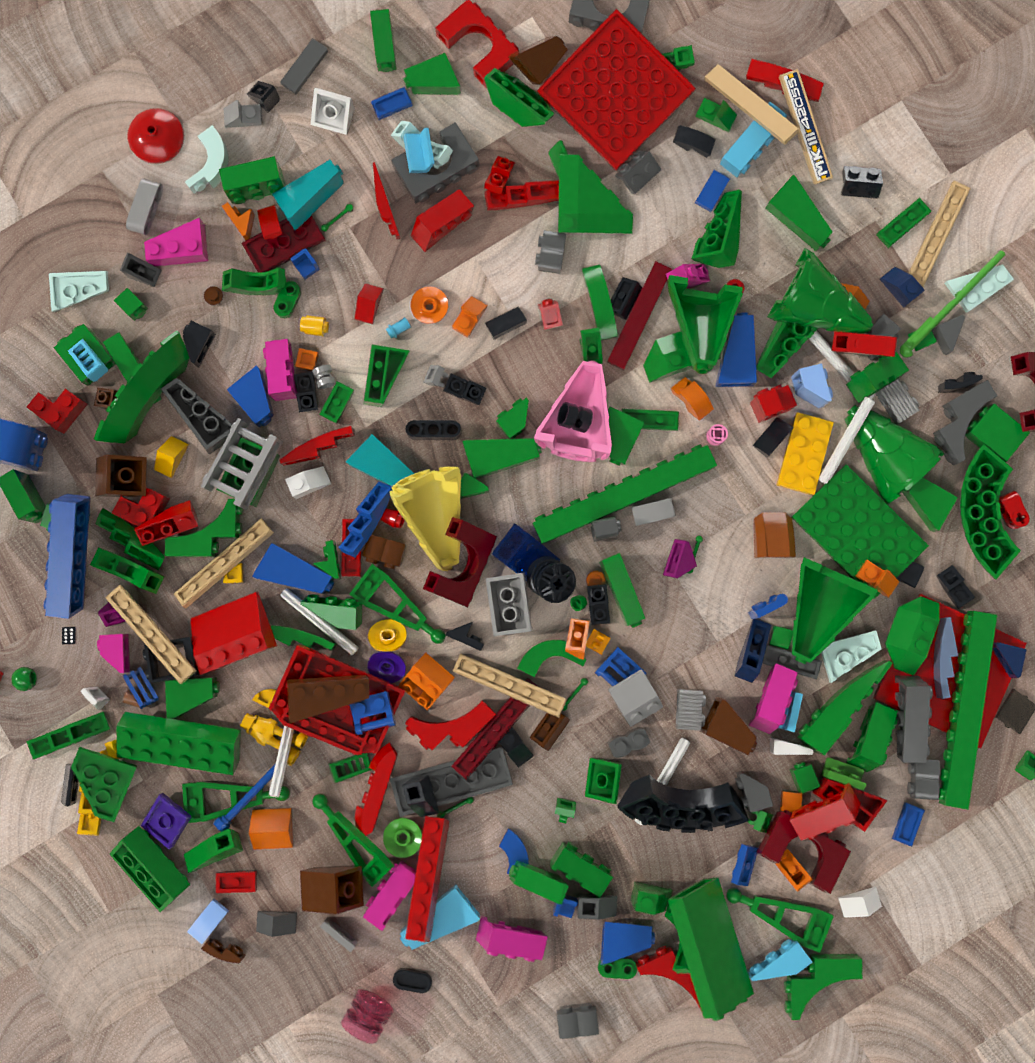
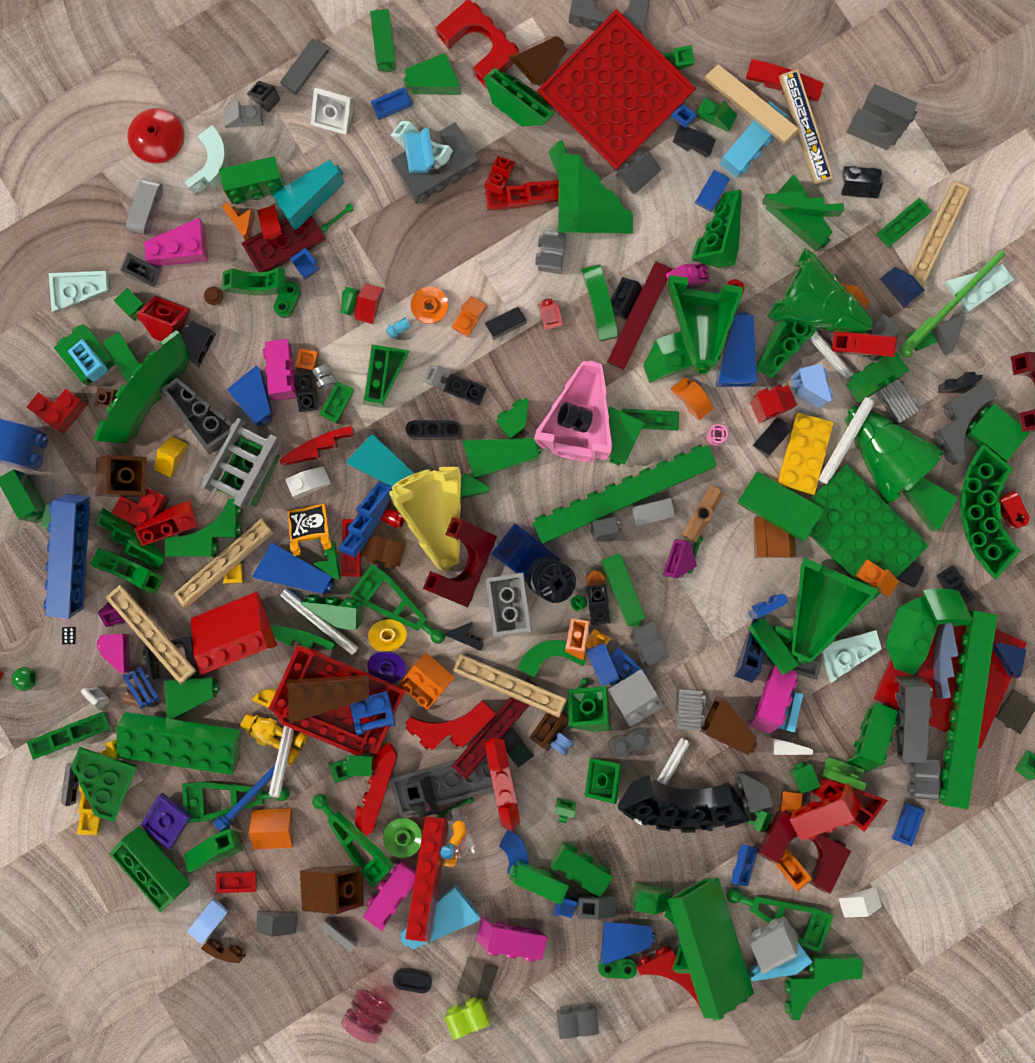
yellow brick [300,315,329,336] -> none
red piece [373,162,400,240] -> none
red wedge [411,189,474,252] -> none
green slope [580,327,603,364] -> none
green wedge [797,660,893,756] -> none
none -> red slope [137,296,190,341]
none -> flag [287,503,331,556]
none -> green cone [340,286,360,316]
none -> green brick [342,755,372,777]
none -> torso [440,808,476,868]
none -> lime brick [444,997,491,1040]
none -> clear smoke piece [456,957,498,1001]
none -> red brick [485,738,521,832]
none -> medium blue wheel [550,732,575,756]
none -> green slope [568,686,612,732]
none -> blue tile [587,643,619,686]
none -> dark grey brick [630,622,669,666]
none -> blue slope [671,104,697,128]
none -> medium nougat piece [681,485,725,543]
none -> green tile [737,472,824,542]
none -> green tile [748,618,800,675]
none -> light grey slope [750,916,798,974]
none -> green slope [762,191,844,217]
none -> dark grey arch [846,84,918,150]
none -> green slope [922,588,973,626]

